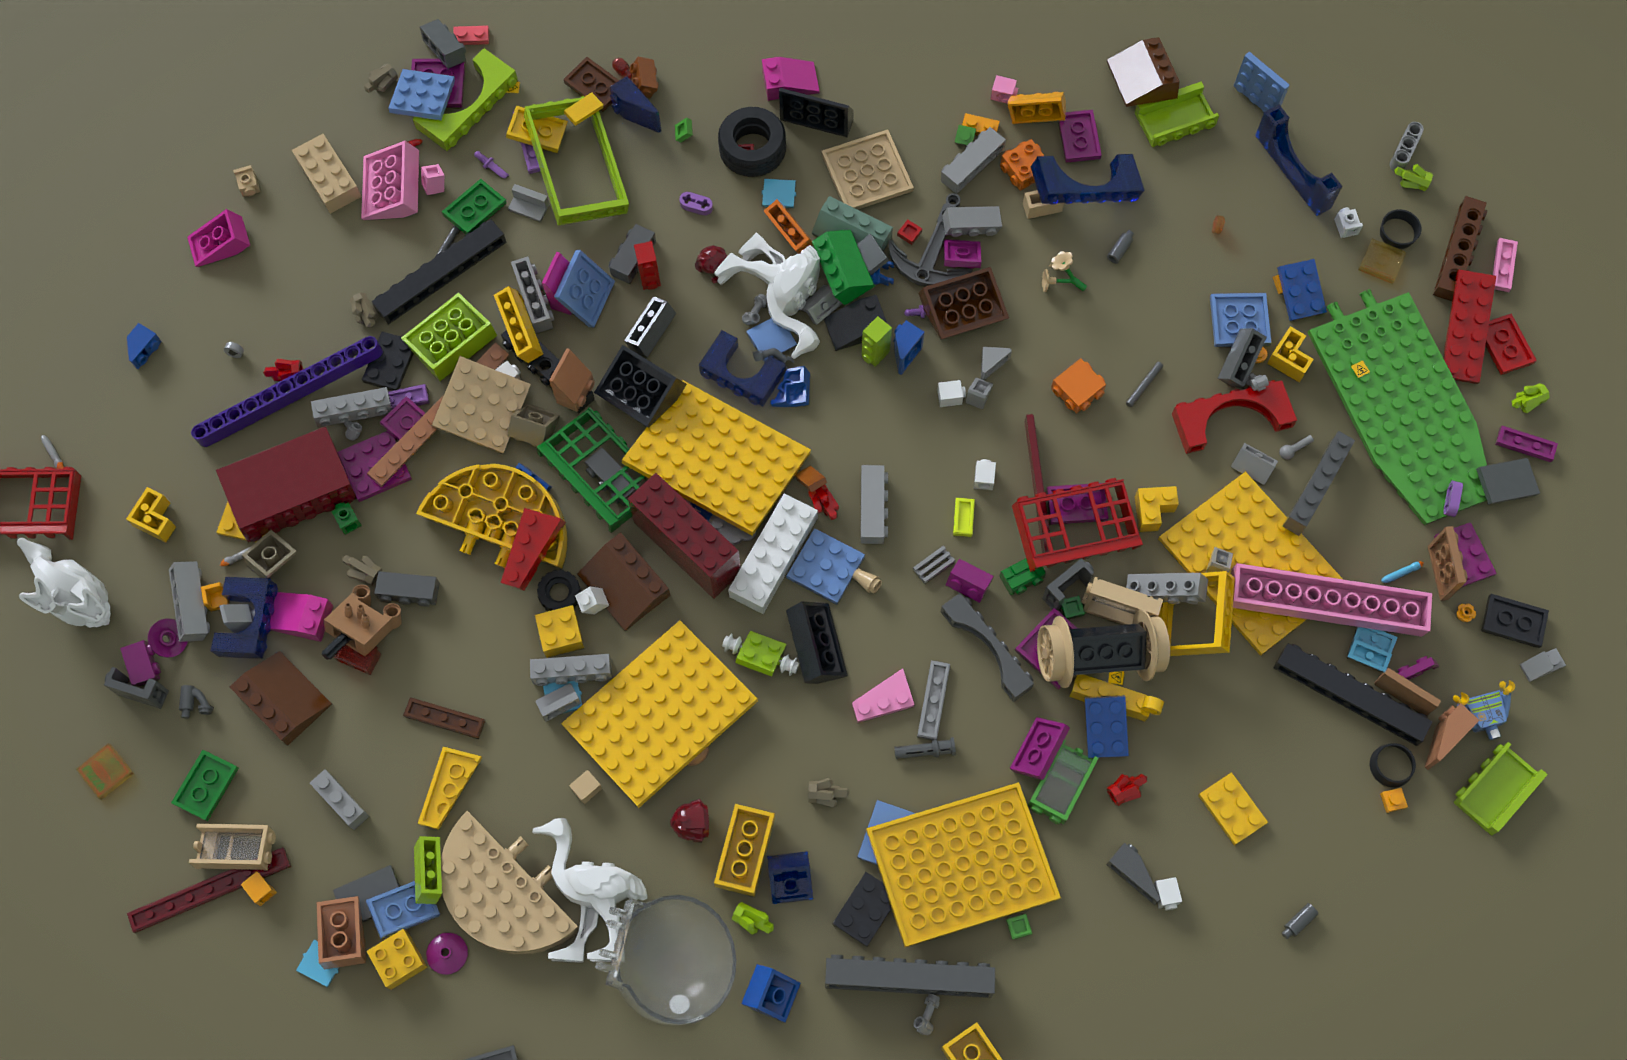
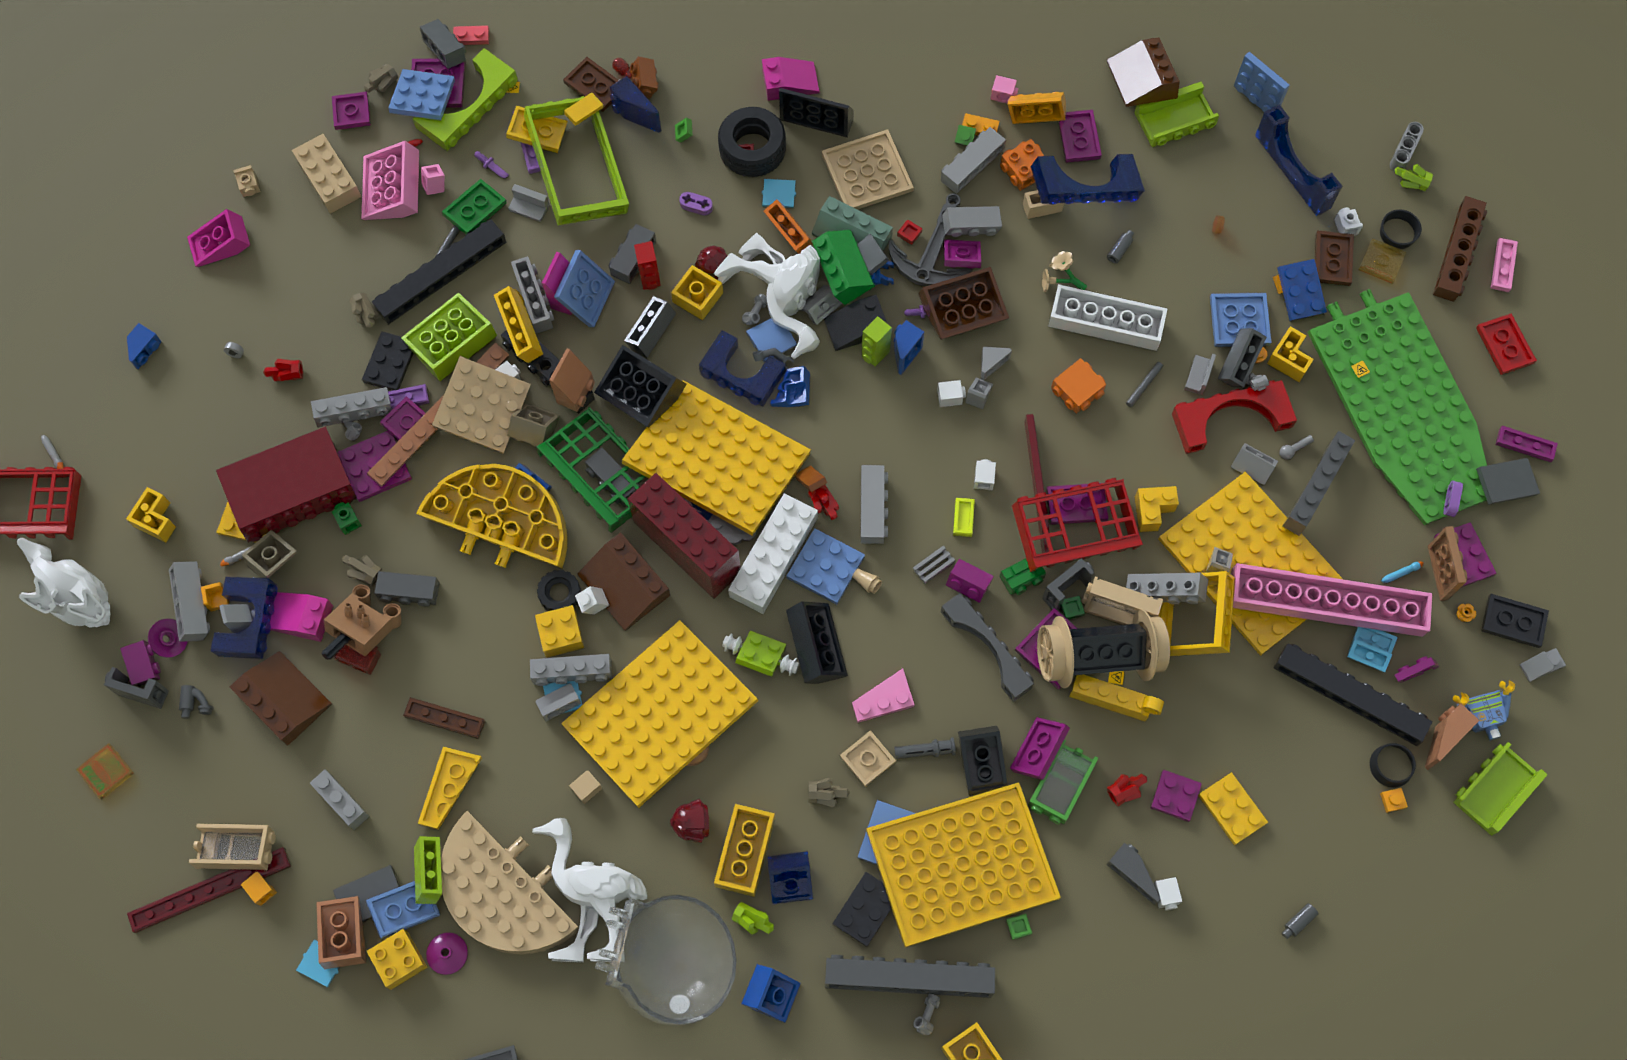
green plate [171,750,239,822] -> none
dark purple beam [191,336,383,447] -> none
red wedge [500,508,566,591] -> none
light grey tile [917,660,950,740] -> none
blue plate [1085,695,1129,758] -> none
medium nougat tile [1374,668,1441,716] -> none
red plate [1443,269,1496,384] -> none
lime rock [1511,383,1550,413] -> none
none -> magenta plate [332,92,371,130]
none -> yellow brick [671,265,723,321]
none -> tan plate [840,730,896,787]
none -> black slope [958,726,1008,795]
none -> white brick [1048,284,1167,351]
none -> magenta plate [1150,769,1202,822]
none -> light grey panel [1184,354,1216,395]
none -> reddish brown plate [1315,230,1354,286]

